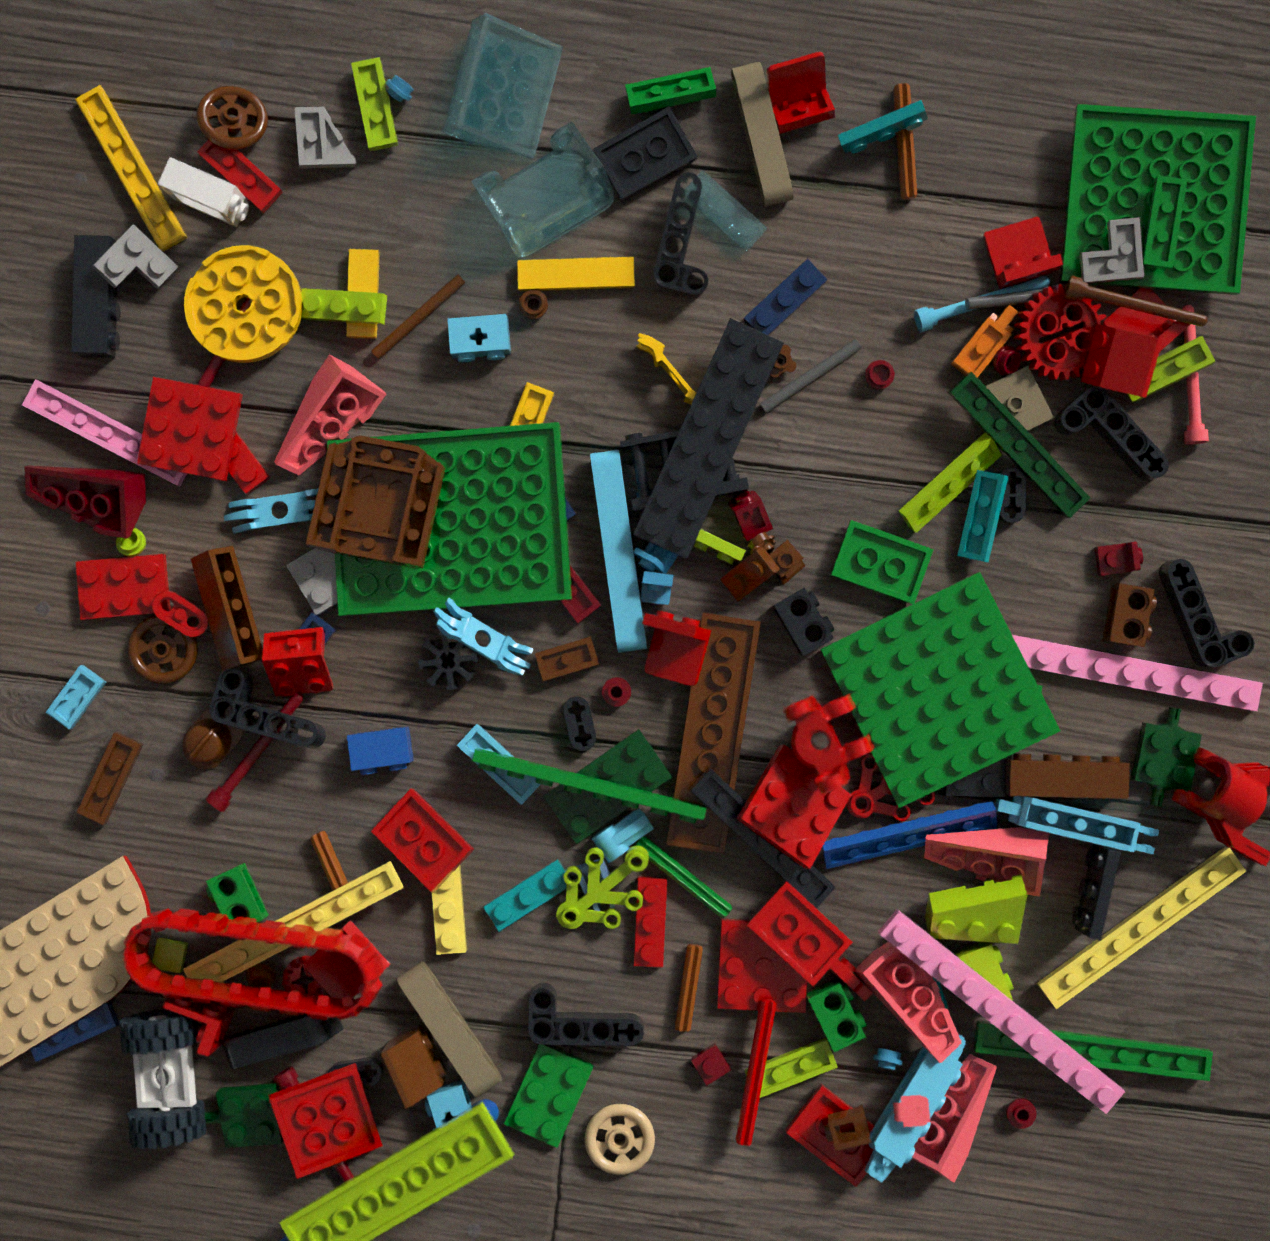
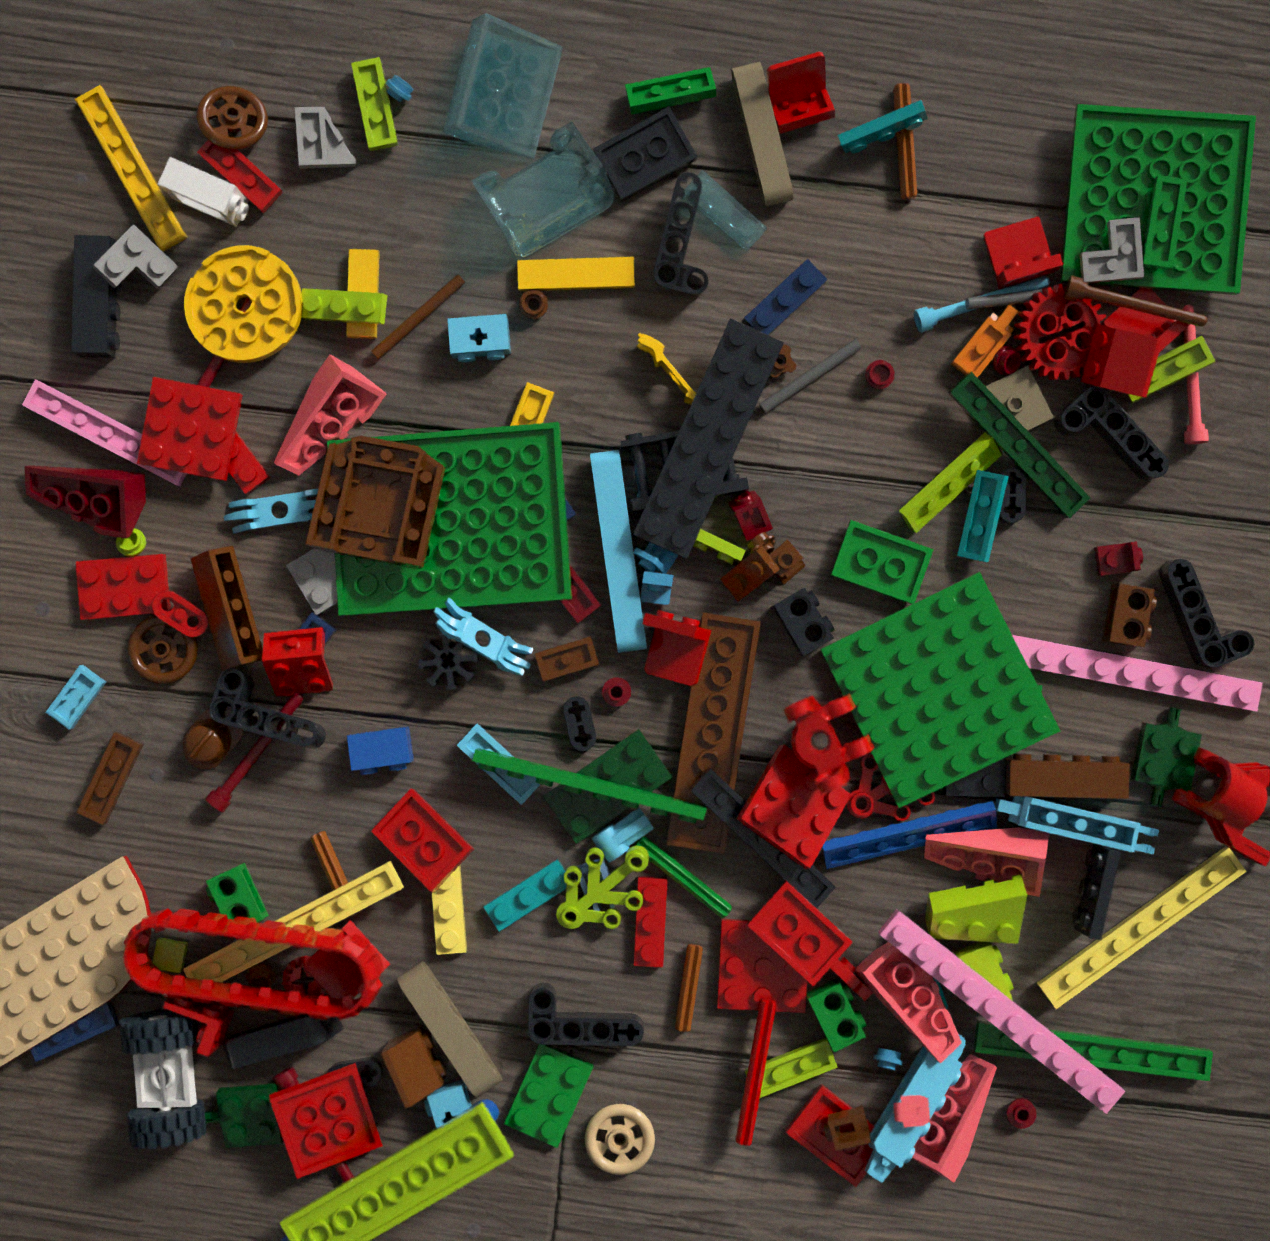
dark red plate [691,1043,731,1085] -> none

